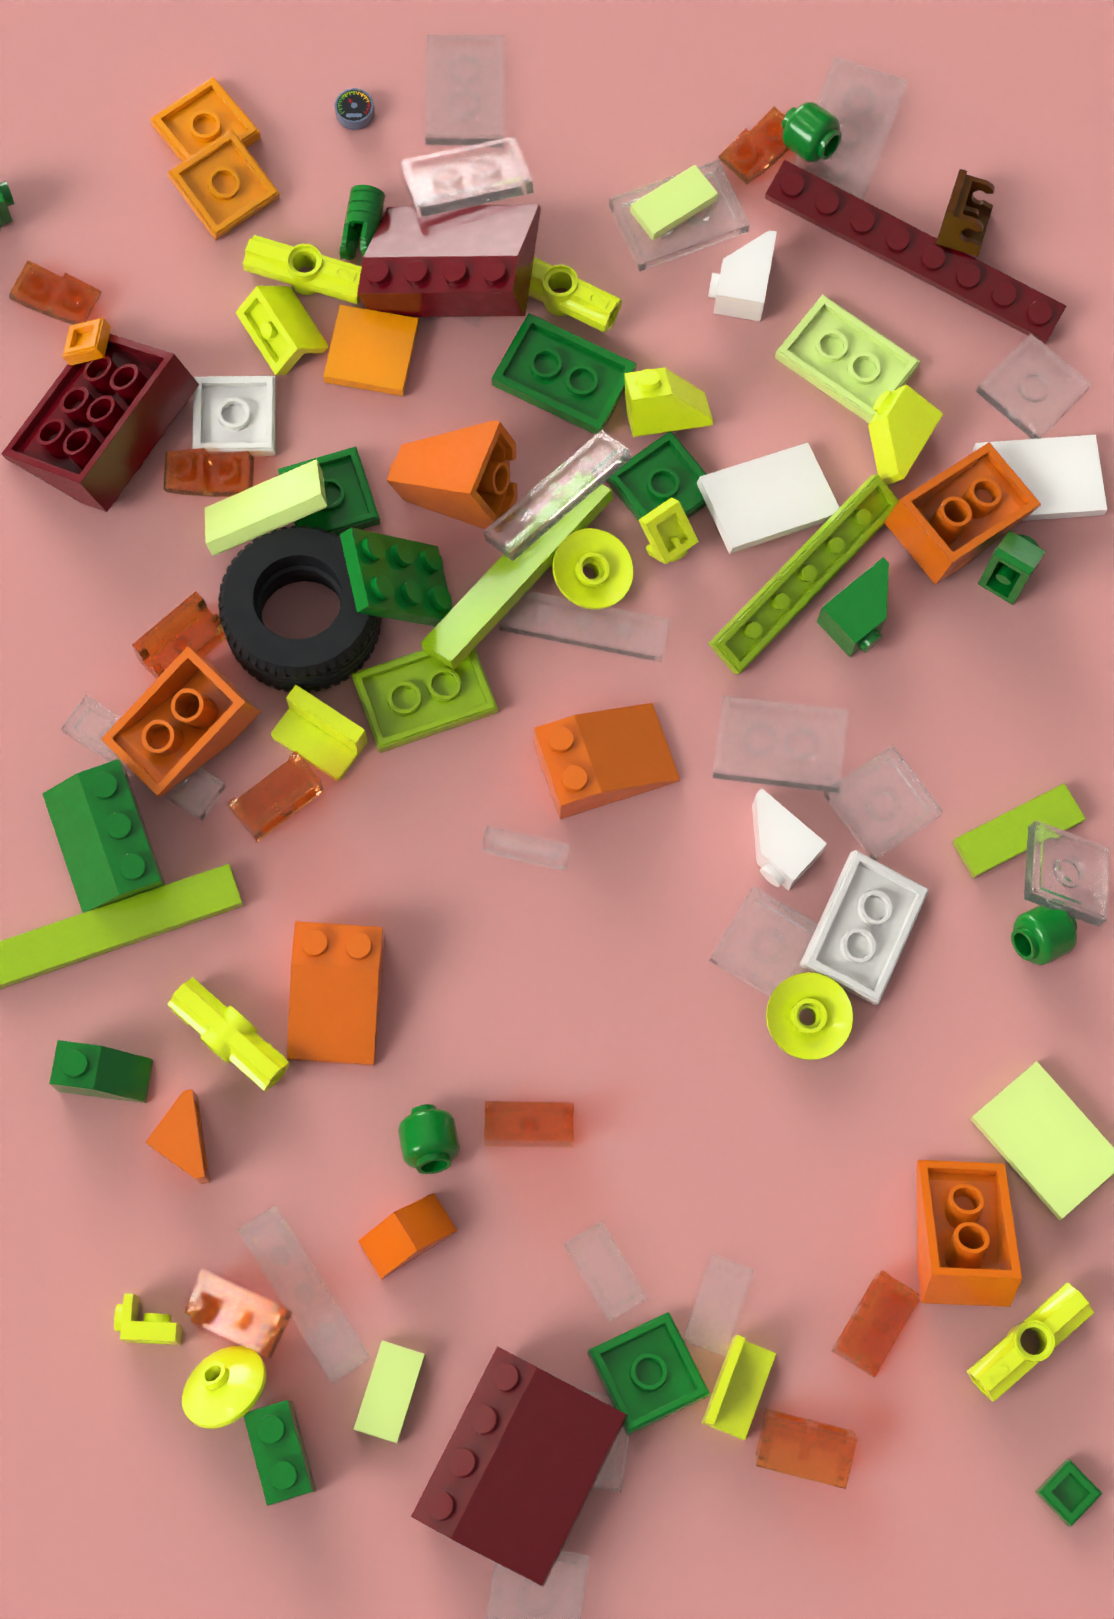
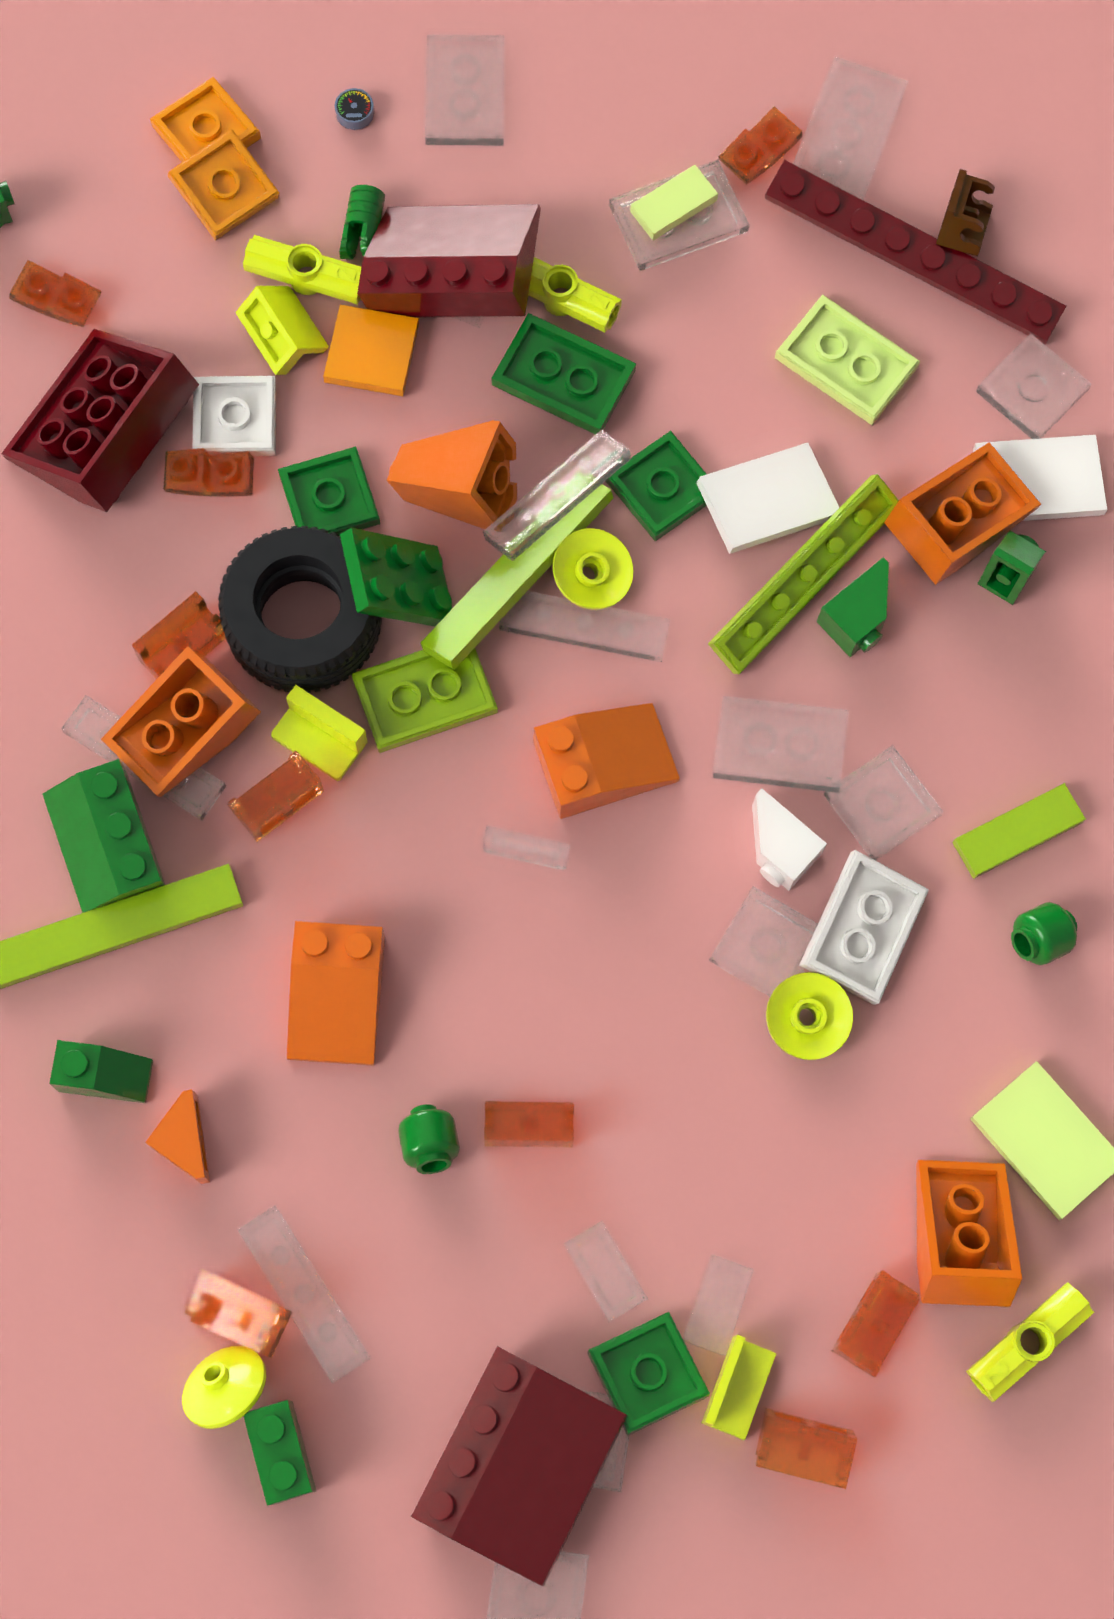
light orange tile [62,318,111,366] -> none
neon yellow bracket [114,1293,182,1345] -> none
neon yellow piece [167,977,290,1092] -> none
yellowish green tile [204,459,327,556] -> none
yellowish green tile [353,1340,425,1444] -> none
orange slope [358,1193,457,1279] -> none
clear tile [400,137,534,218] -> none
neon yellow slope [624,367,713,437] -> none
neon yellow bracket [639,497,699,564] -> none
white slope [708,230,777,322] -> none
green head [781,102,842,163] -> none
neon yellow slope [868,384,943,486] -> none
clear tile [1024,820,1109,927] -> none
green tile [1035,1459,1103,1527] -> none

